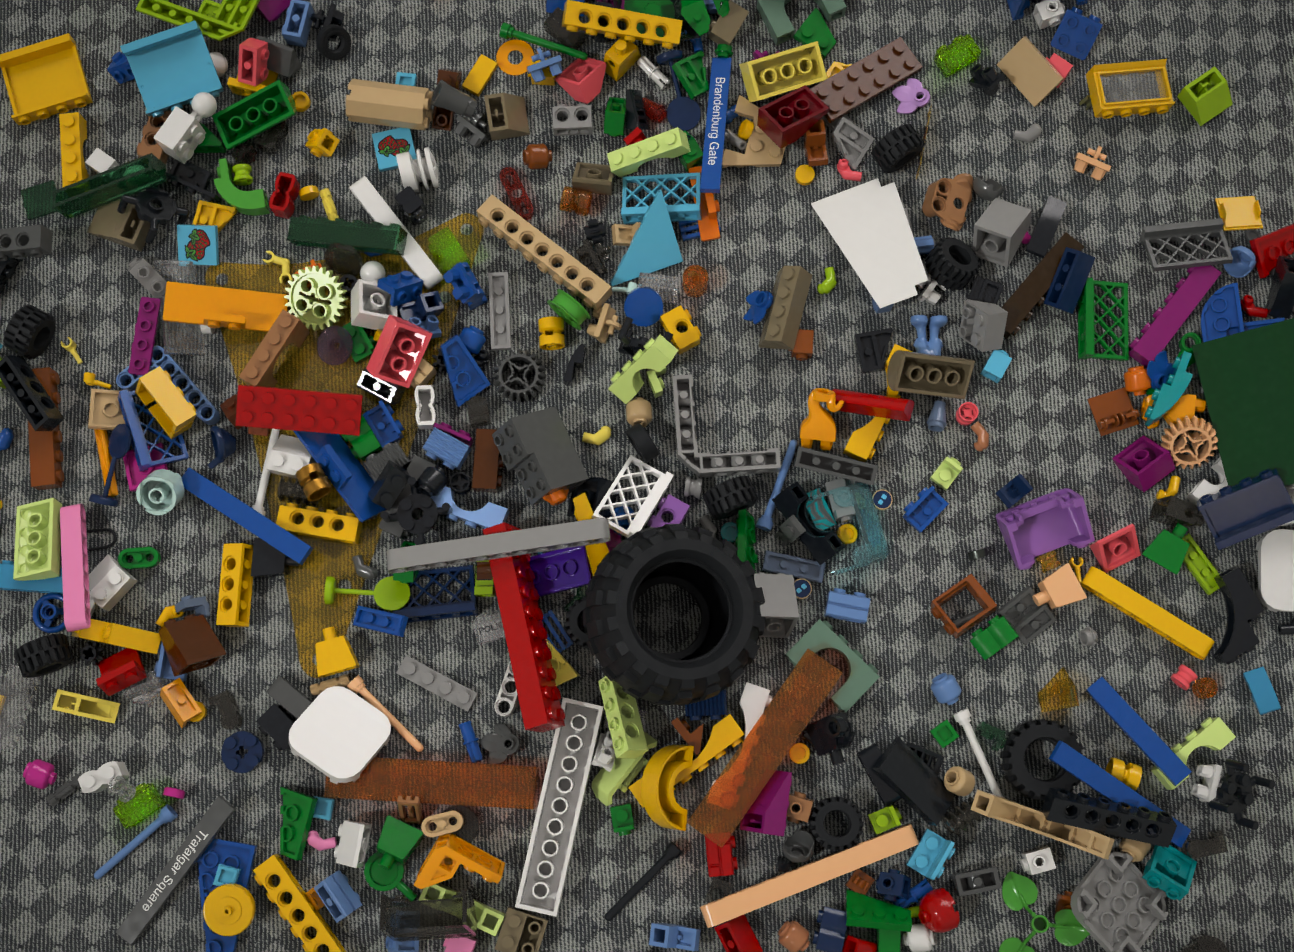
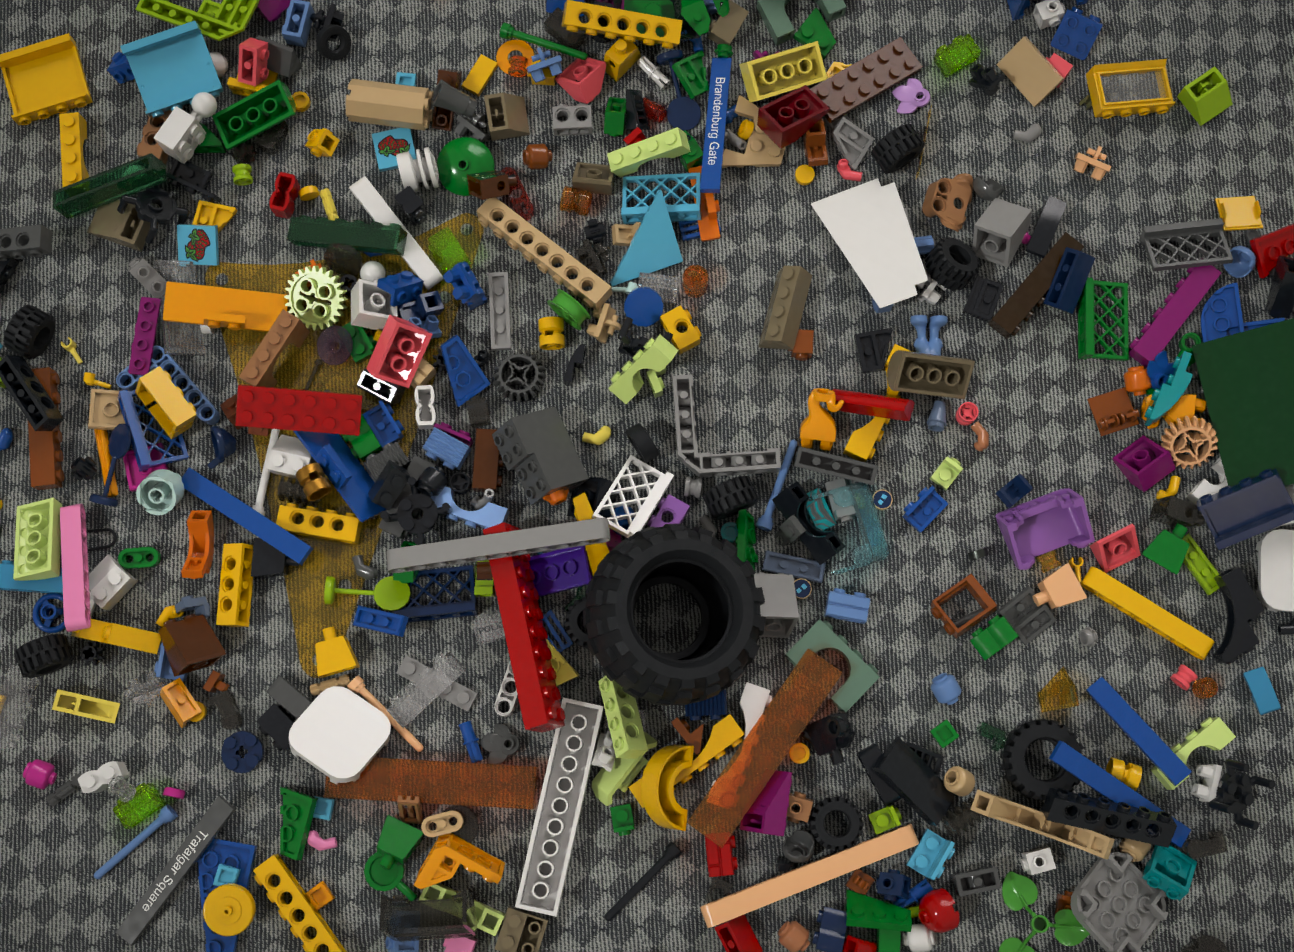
clear green piece [20,180,62,220] -> none
white brick [85,147,121,182] -> none
red bracket [96,648,147,696] -> none
bright green arch [214,158,270,216] -> none
light yellow arm [262,251,294,285] -> none
medium blue brick [314,870,362,923] -> none
white slope [334,820,372,868] -> none
blue head [459,325,486,354] -> none
tan head [626,397,652,427] -> none
medium blue brick [649,923,701,951] -> none
blue plate [743,290,773,324] -> none
lime arm [817,267,836,294] -> none
yellow tile [836,524,858,544] -> none
white piece [953,708,1003,797] -> none
light grey slope [959,299,1008,352] -> none
medium azure brick [980,350,1012,383] -> none
red arm [1240,295,1268,318] -> none
none -> black gear [71,456,97,481]
none -> orange arch [181,510,214,579]
none -> dark orange tile [203,670,230,693]
none -> clear smoke hinge [302,359,322,390]
none -> clear brick [387,652,467,728]
none -> green dish [437,137,495,196]
none -> reddish brown torso [467,170,517,200]
none -> light grey arm [471,489,494,509]
none -> clear orange wheel [508,55,528,78]

